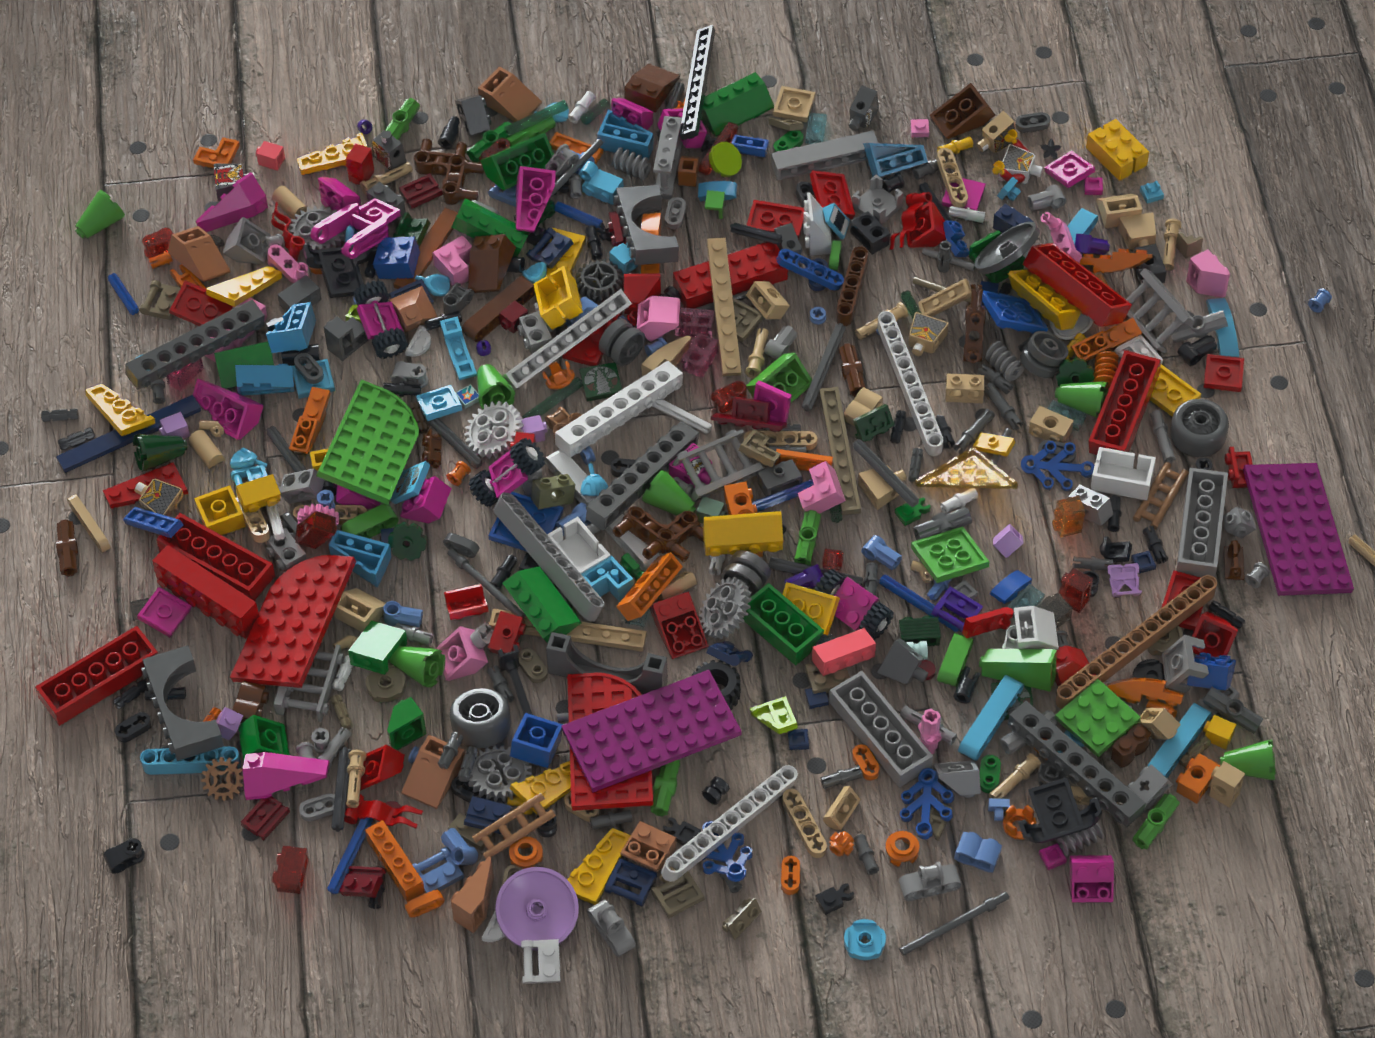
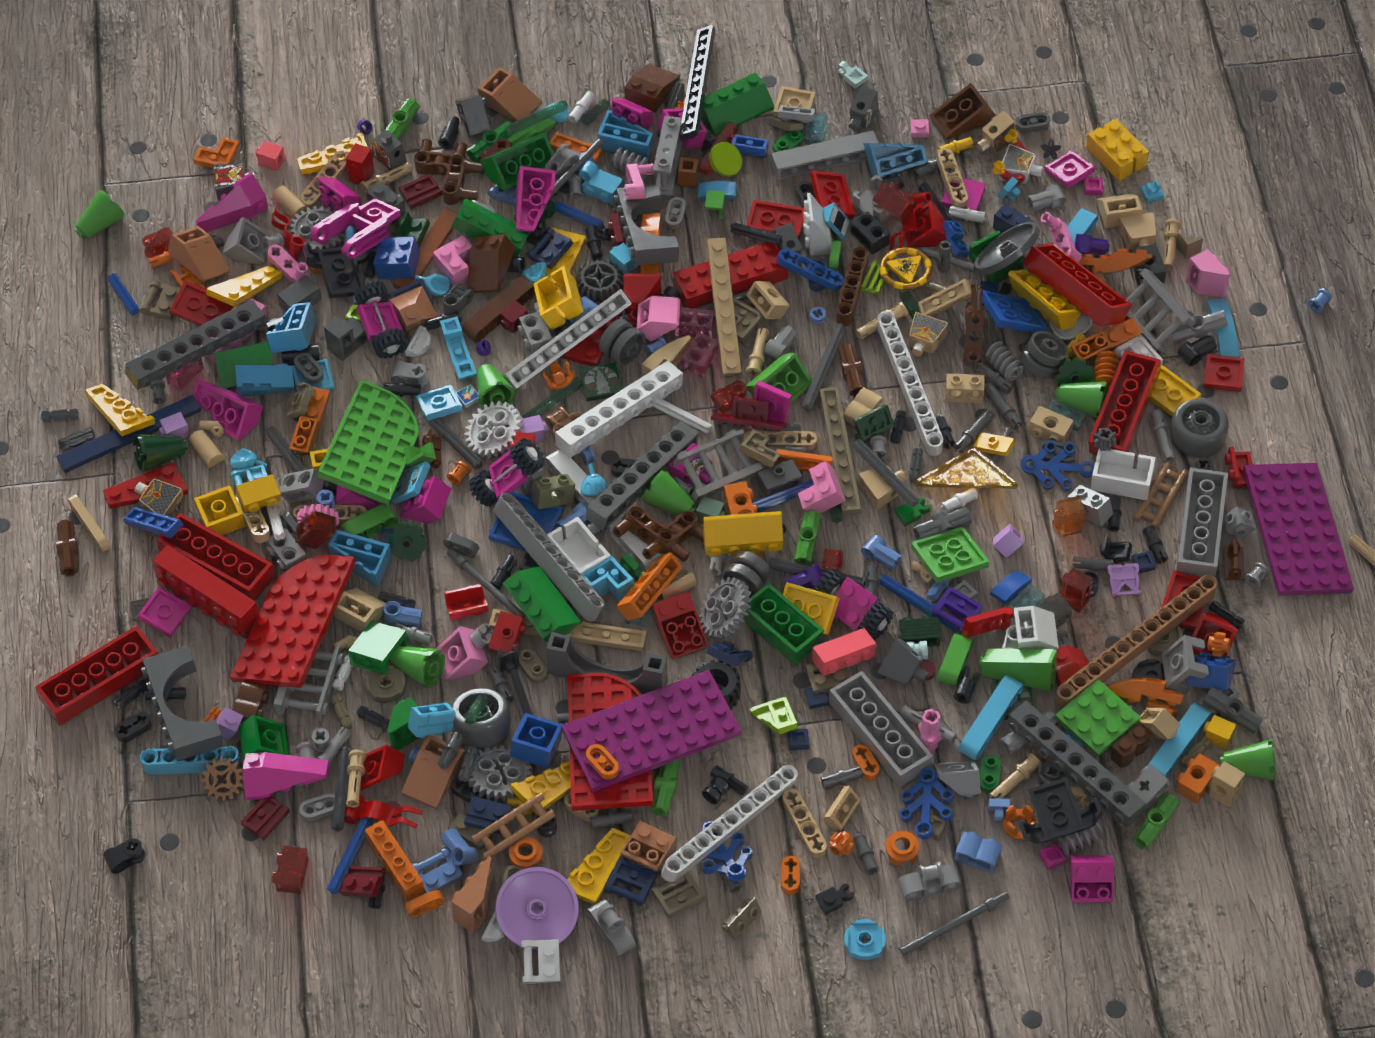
dark brown axle [409,401,429,434] -> none
black plate [663,817,701,845] -> none
none -> dark tan plate [285,382,315,419]
none -> tan beam [301,150,348,208]
none -> black axle [357,706,390,731]
none -> black axle [378,591,416,609]
none -> bright green panel [404,442,436,466]
none -> medium azure brick [408,703,455,738]
none -> clear green axle [464,695,488,724]
none -> orange plate [586,744,619,779]
none -> bright pink beam [624,163,654,200]
none -> black axle [710,765,748,795]
none -> light grey plate [778,105,815,123]
none -> light aqua plate [838,61,868,89]
none -> lime tile [861,260,891,296]
none -> light grey bush [870,436,888,460]
none -> clear red brick [872,182,918,221]
none -> piece [879,248,933,290]
none -> dark grey gear [1093,428,1117,451]
none -> orange gear [1207,632,1231,657]

